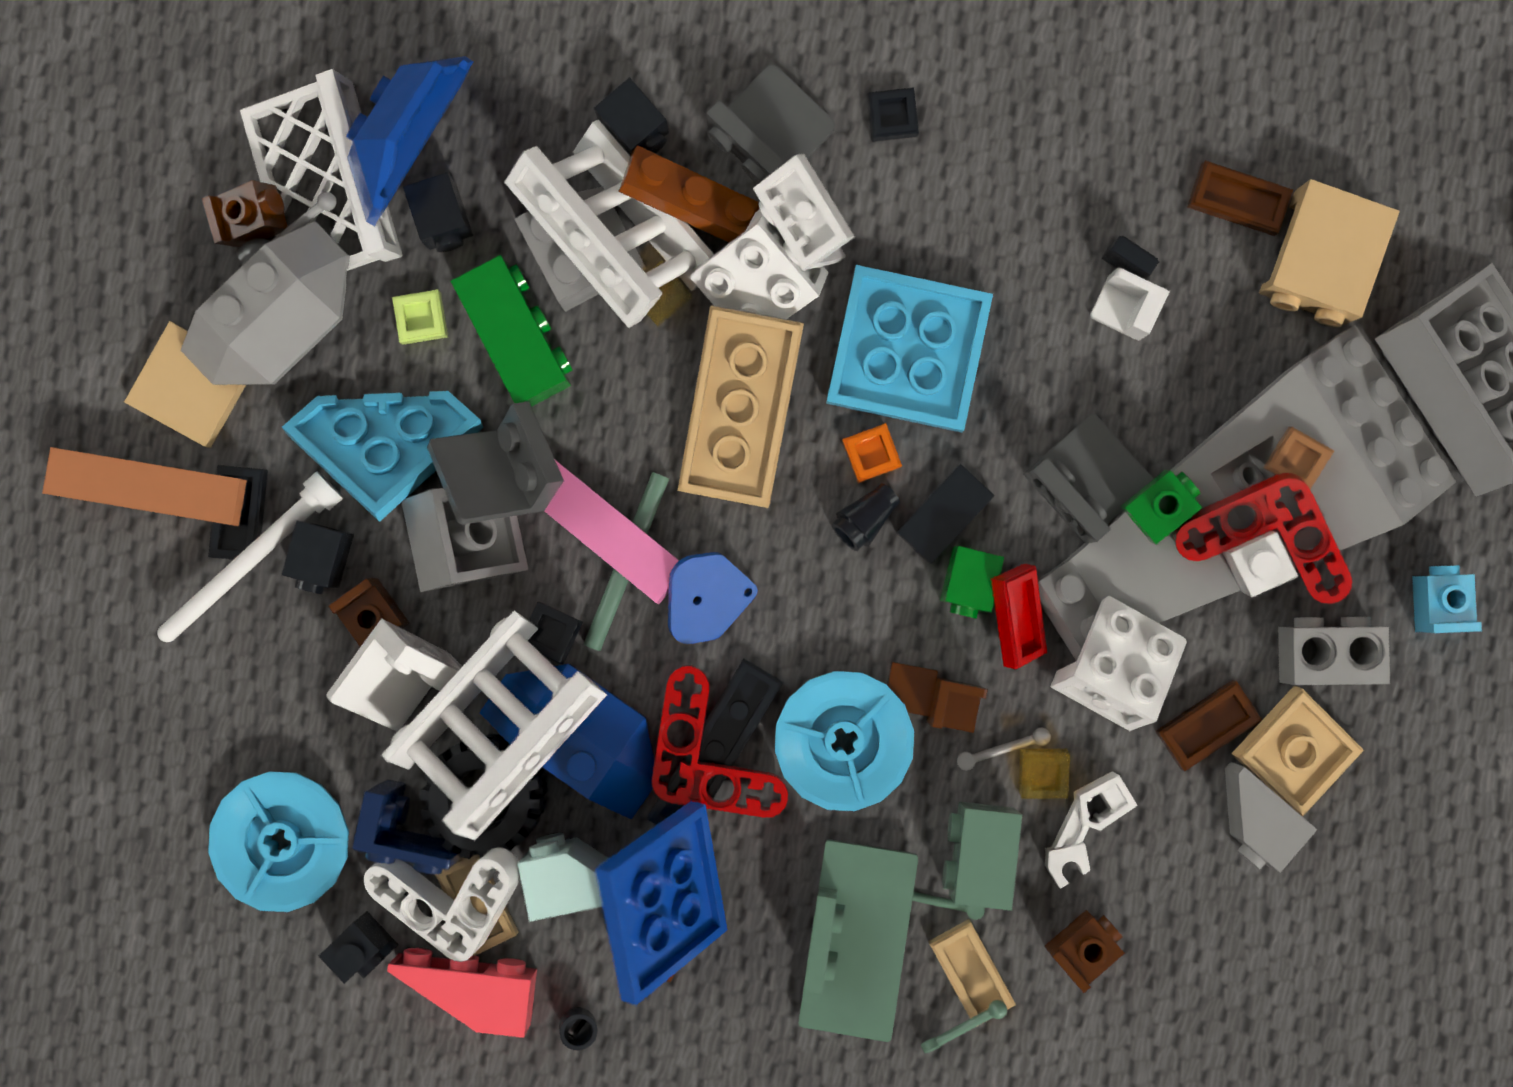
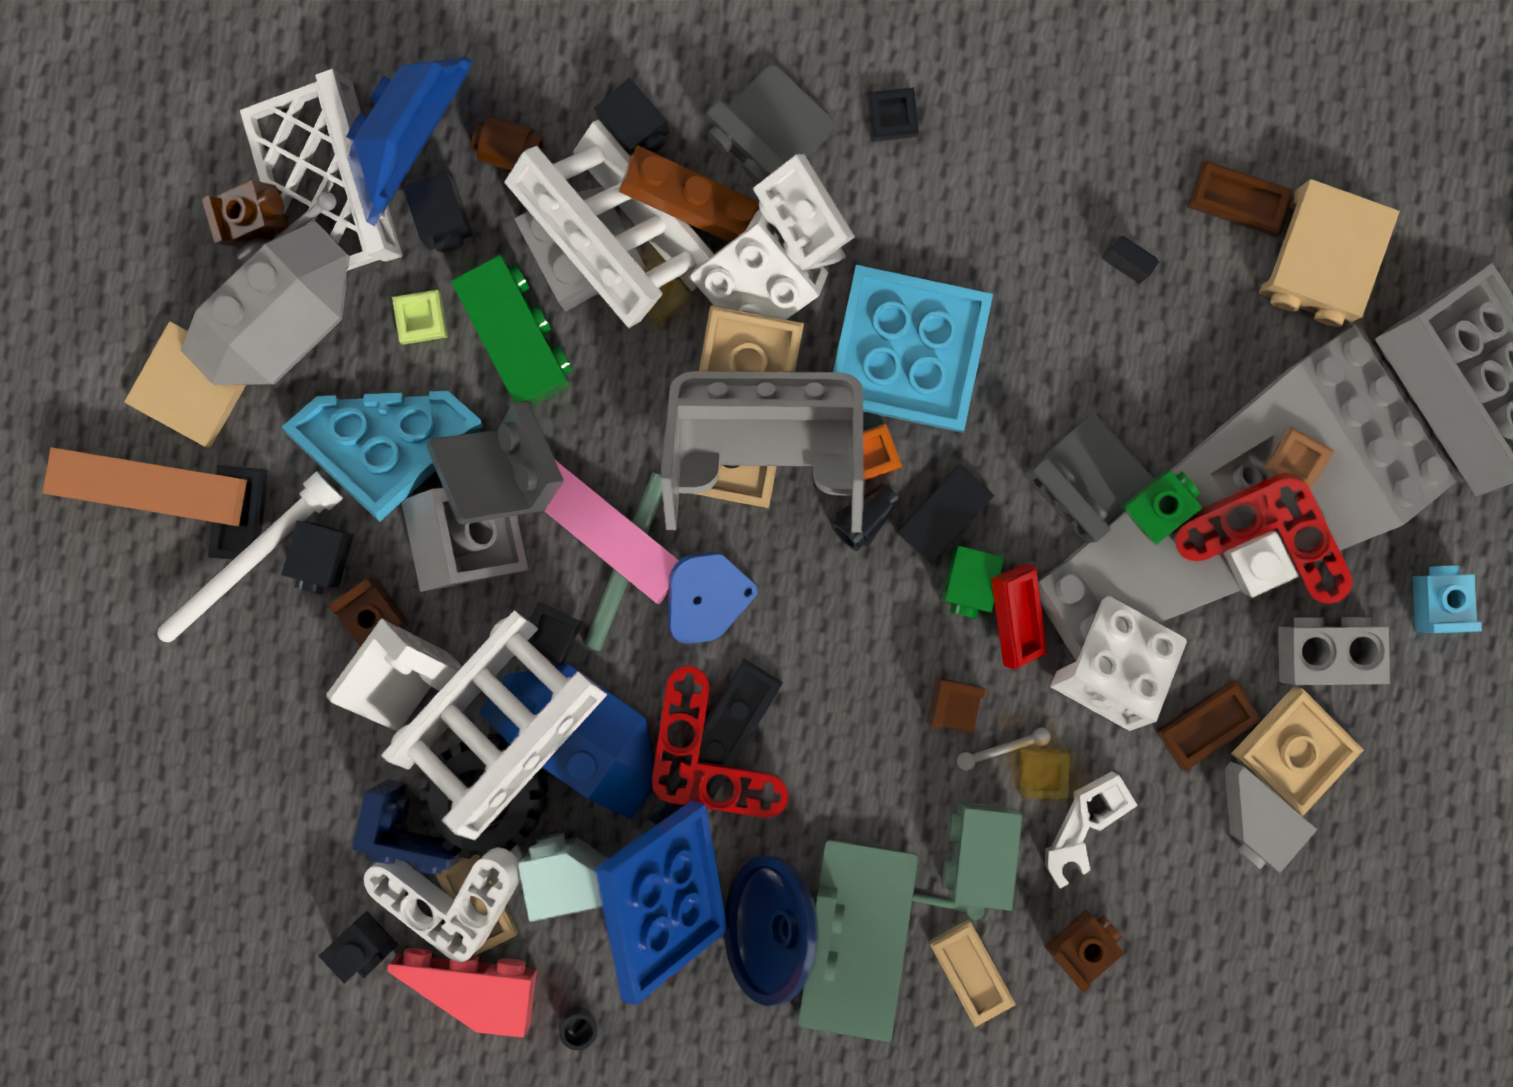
medium azure piece [208,771,349,912] -> none
medium azure piece [775,671,914,811] -> none
reddish brown tile [887,661,938,717] -> none
sand green hinge [921,1000,1007,1054] -> none
white panel [1090,268,1170,341] -> none
none -> reddish brown brick [471,115,544,171]
none -> light grey windscreen [661,371,864,532]
none -> dark blue dish [724,856,818,1006]

